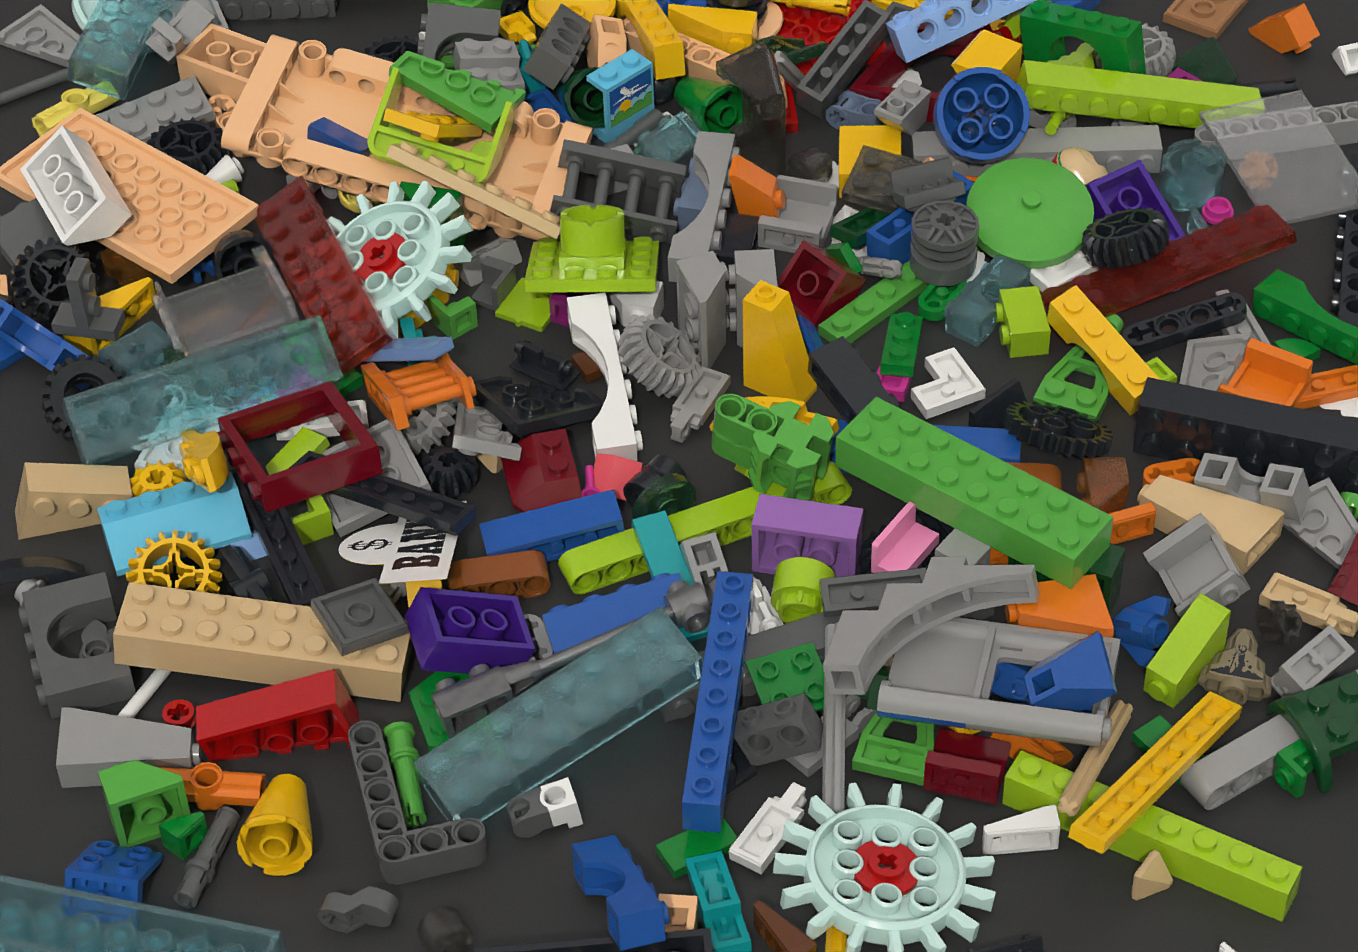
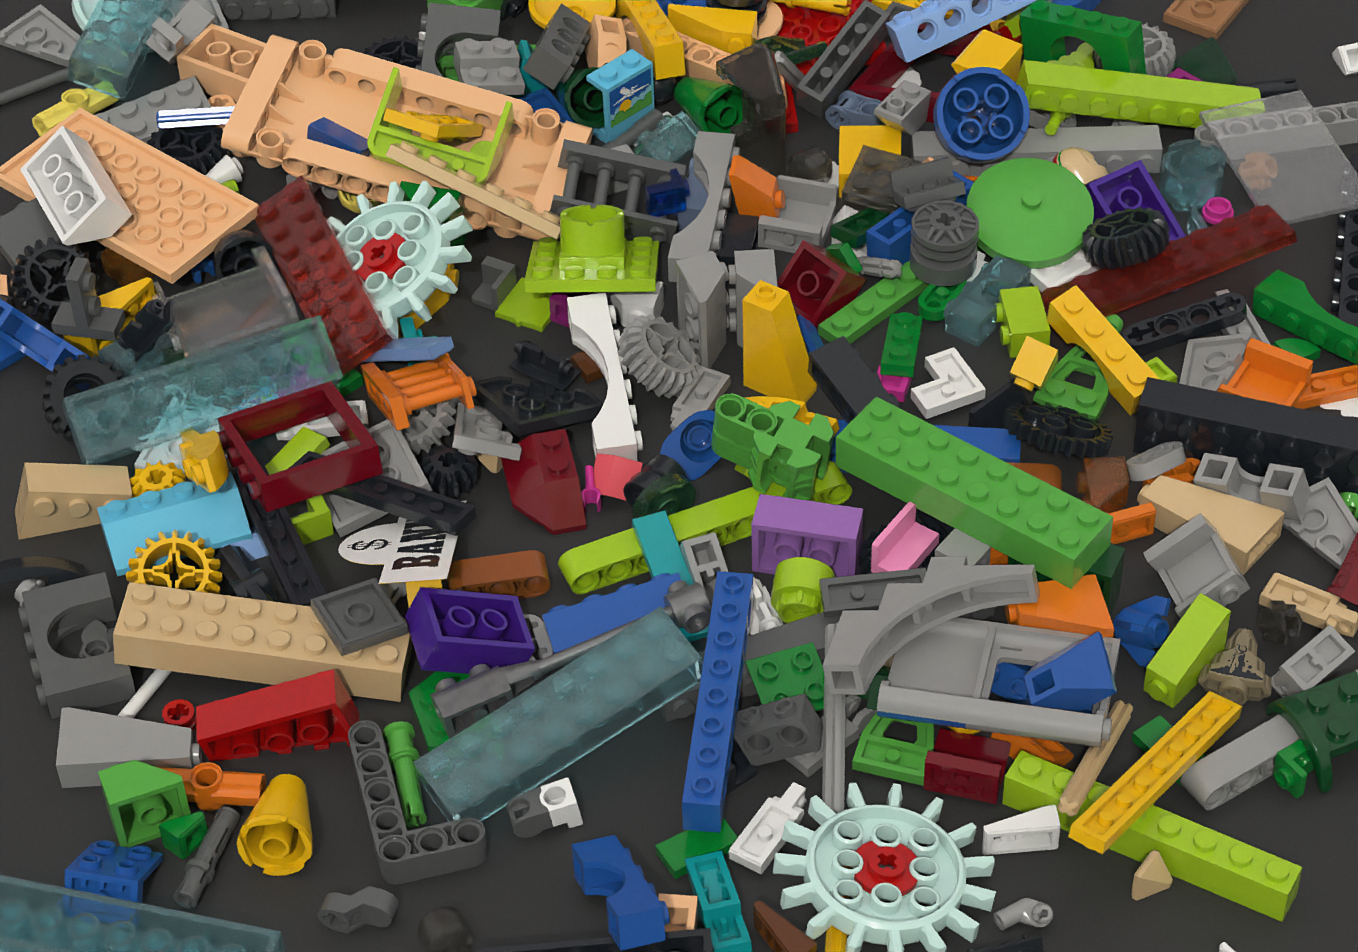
bright green wing [389,50,526,134] -> none
bright green panel [427,295,478,340] -> none
light grey slope [454,237,522,286] -> none
blue brick [479,489,625,562] -> none
yellow plate [499,11,537,45] -> none
orange slope [1248,3,1320,54] -> none
none -> black hinge [118,299,175,362]
none -> axle [156,106,235,129]
none -> clear blue bracket [645,168,690,217]
none -> blue piece [660,410,722,481]
none -> light grey arm [993,898,1053,930]
none -> yellow slope [1010,336,1059,392]
none -> light grey beam [1126,441,1186,481]

